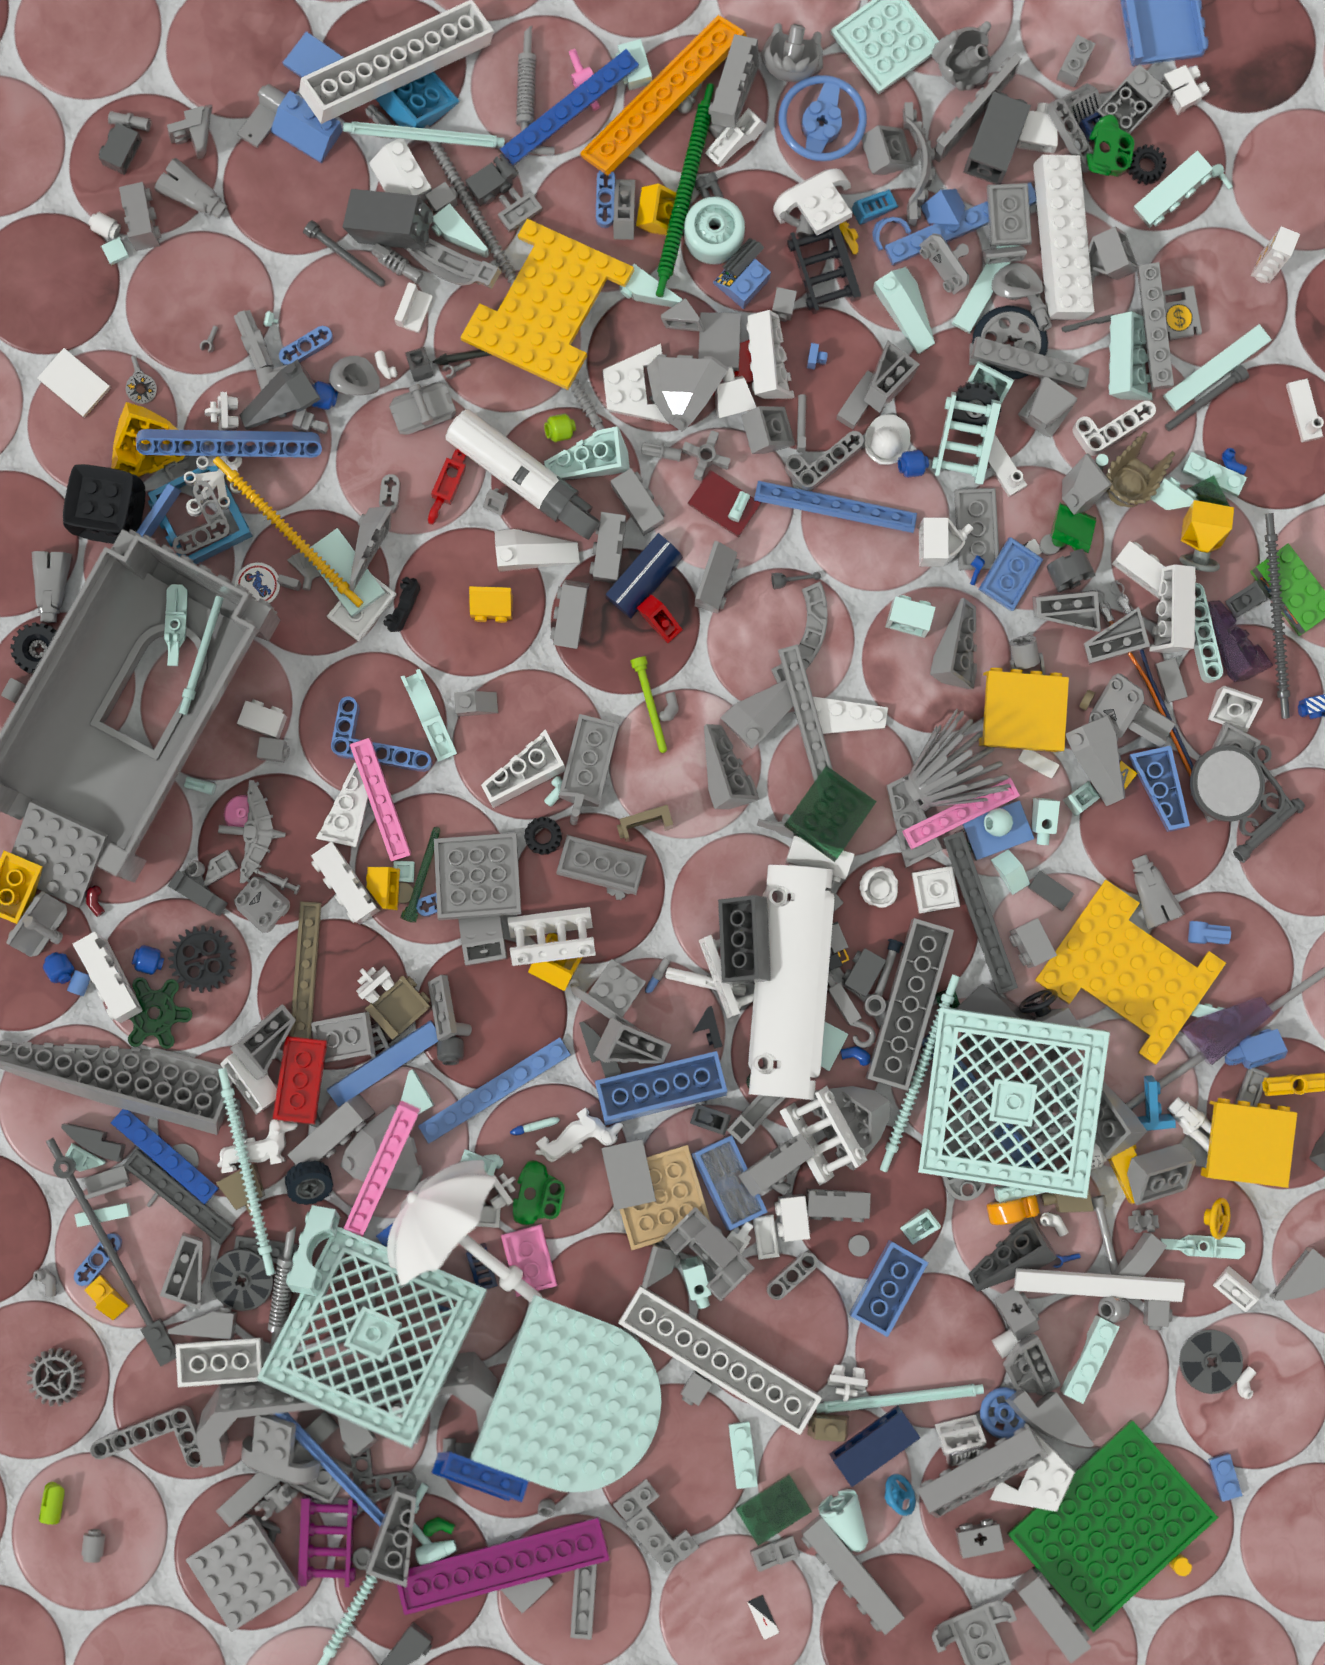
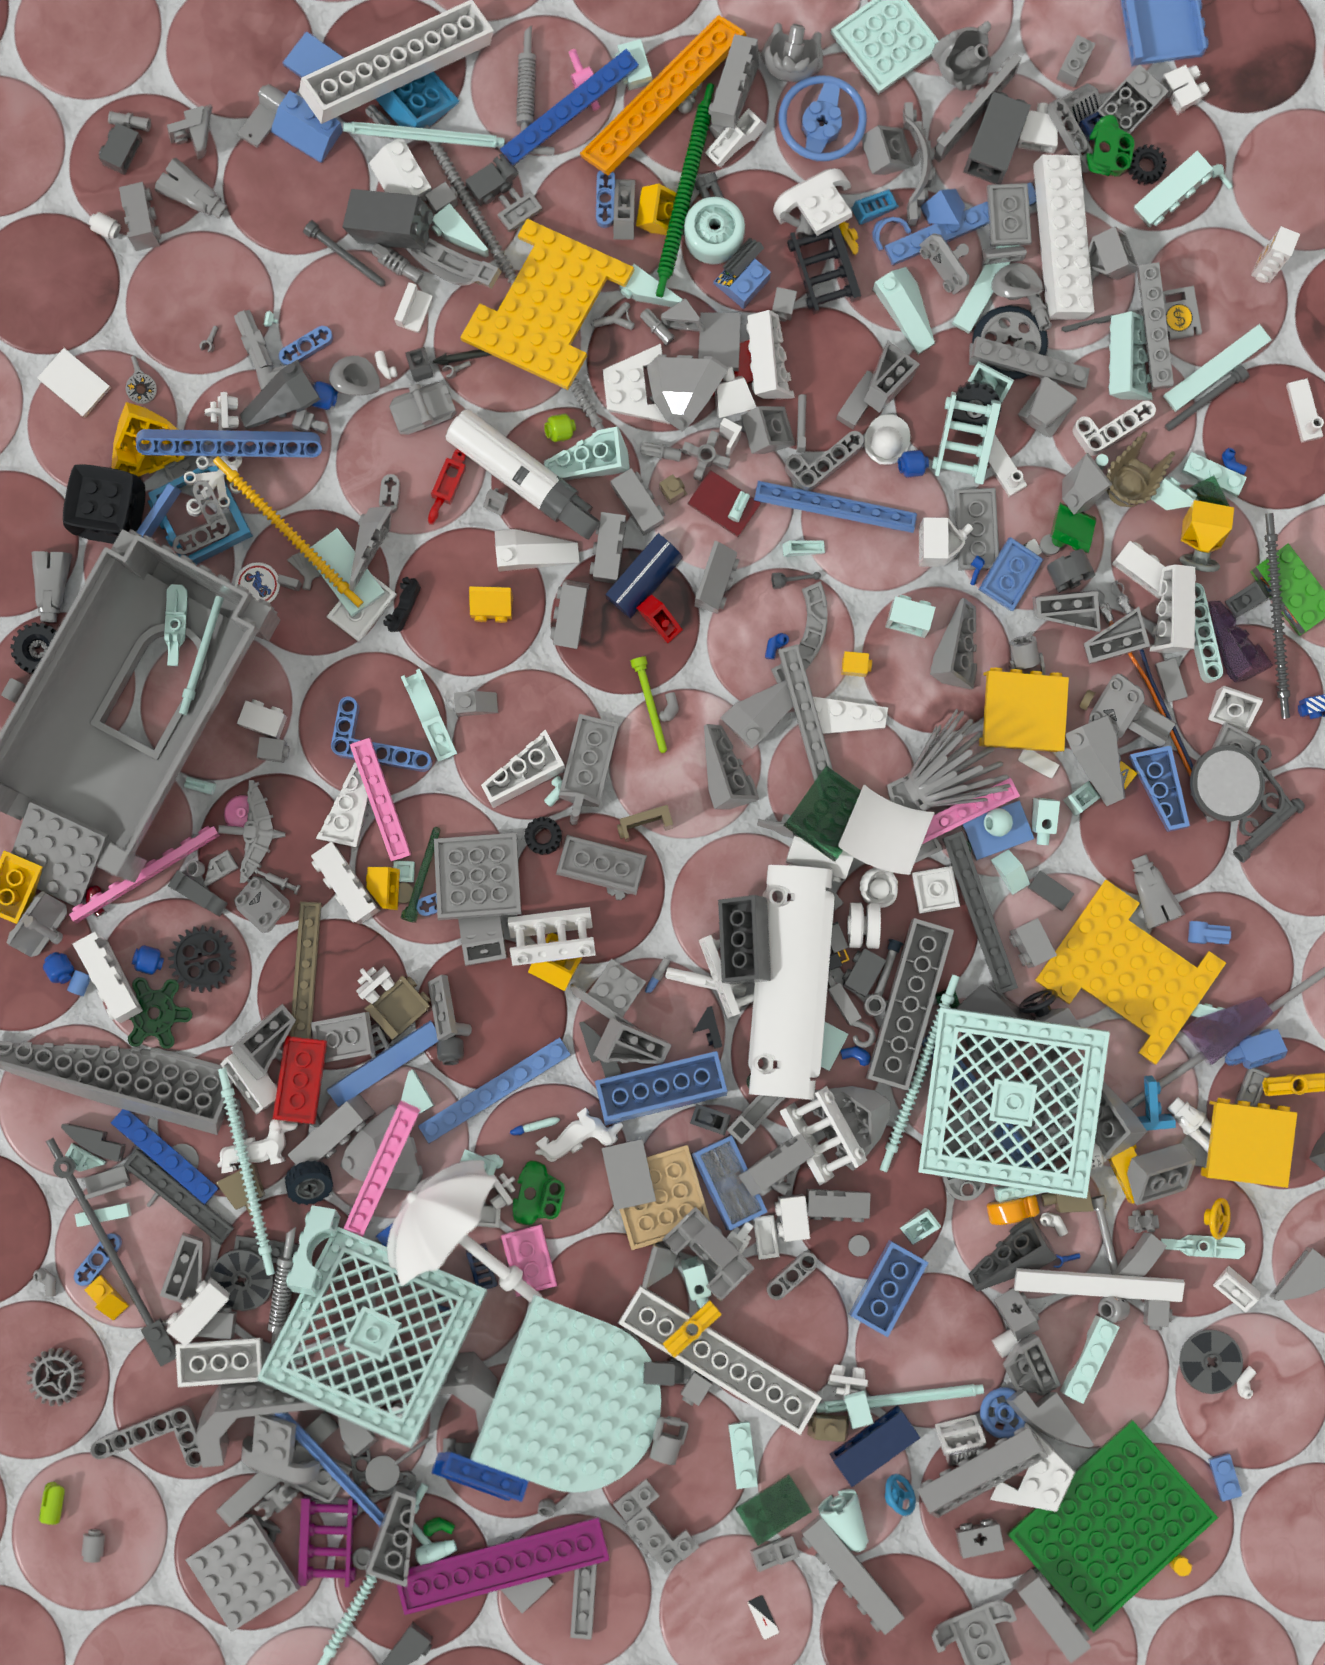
light aqua tile [101,237,129,266] -> none
medium blue tile [807,343,828,370] -> none
none -> bright pink plate [69,826,220,923]
none -> white brick [166,1278,230,1347]
none -> light grey piece [365,1437,430,1491]
none -> light grey piece [593,302,635,330]
none -> light grey axle [640,309,675,345]
none -> dark grey slope [643,1360,684,1386]
none -> light grey piece [650,1416,688,1465]
none -> dark tan brick [659,474,687,505]
none -> yellow piece [662,1300,722,1358]
none -> white panel [719,418,742,458]
none -> blue arm [765,633,789,660]
none -> light aqua piece [782,541,825,557]
none -> white sticker [838,785,934,875]
none -> yellow brick [841,651,872,677]
none -> light aqua slope [844,1391,873,1429]
none -> white wheel [847,903,881,949]

